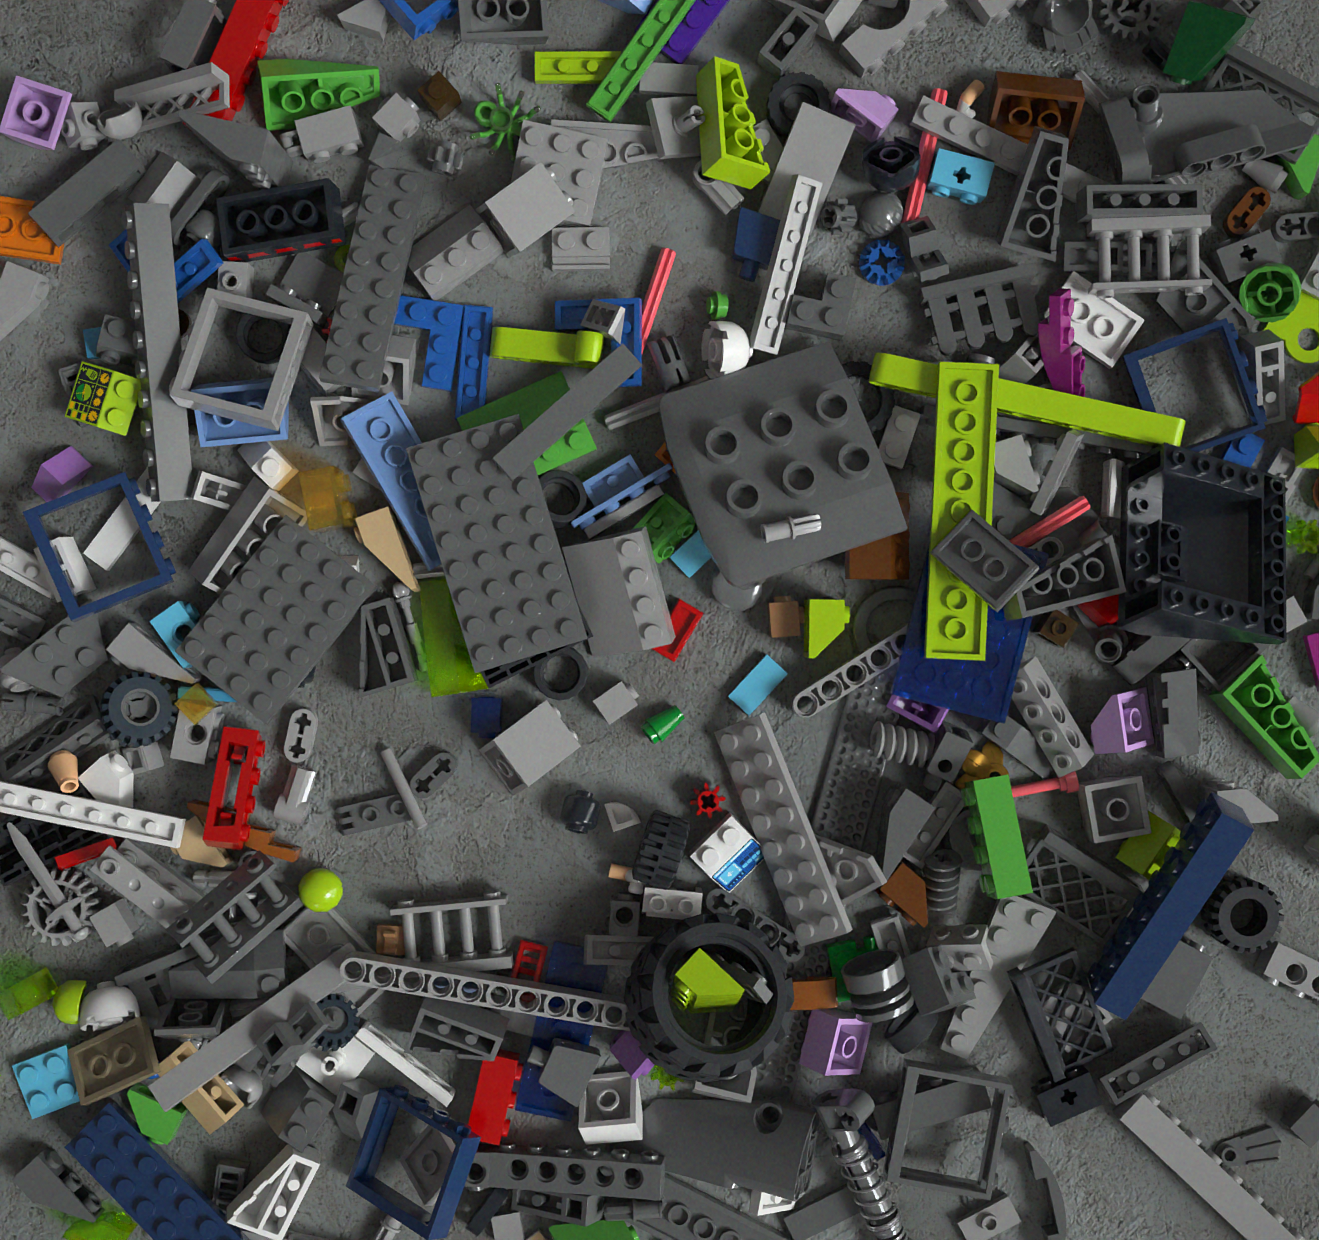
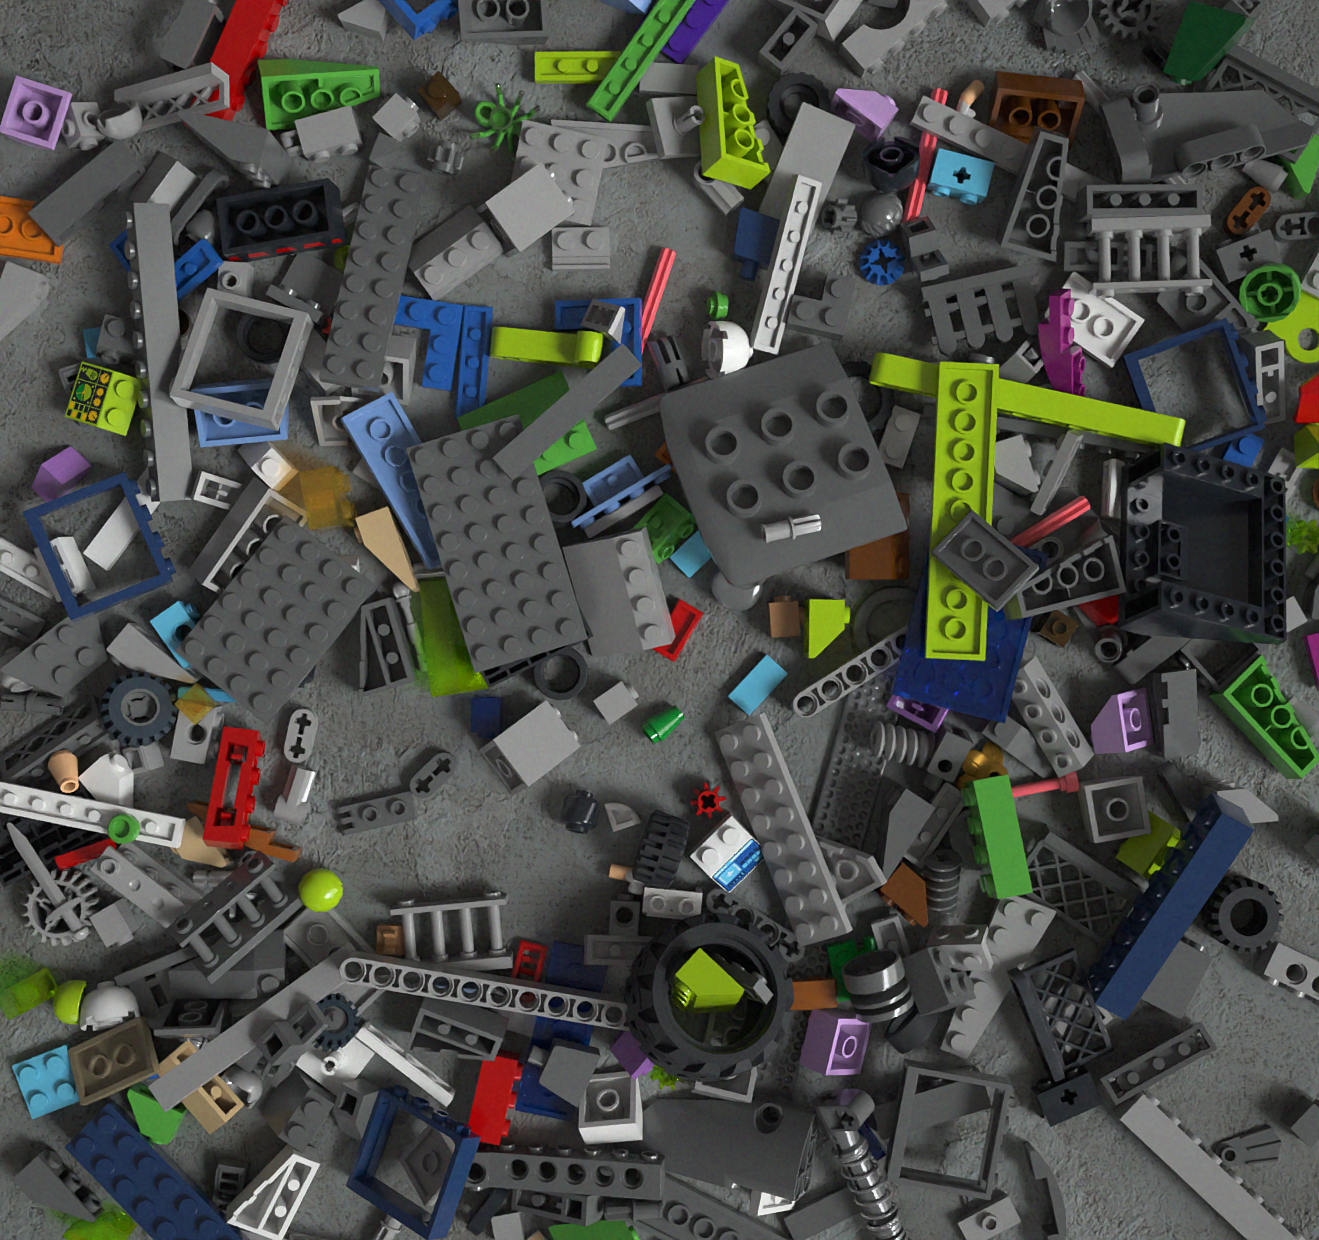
light grey bar [380,748,427,830] -> none
none -> bright green tile [107,814,140,844]

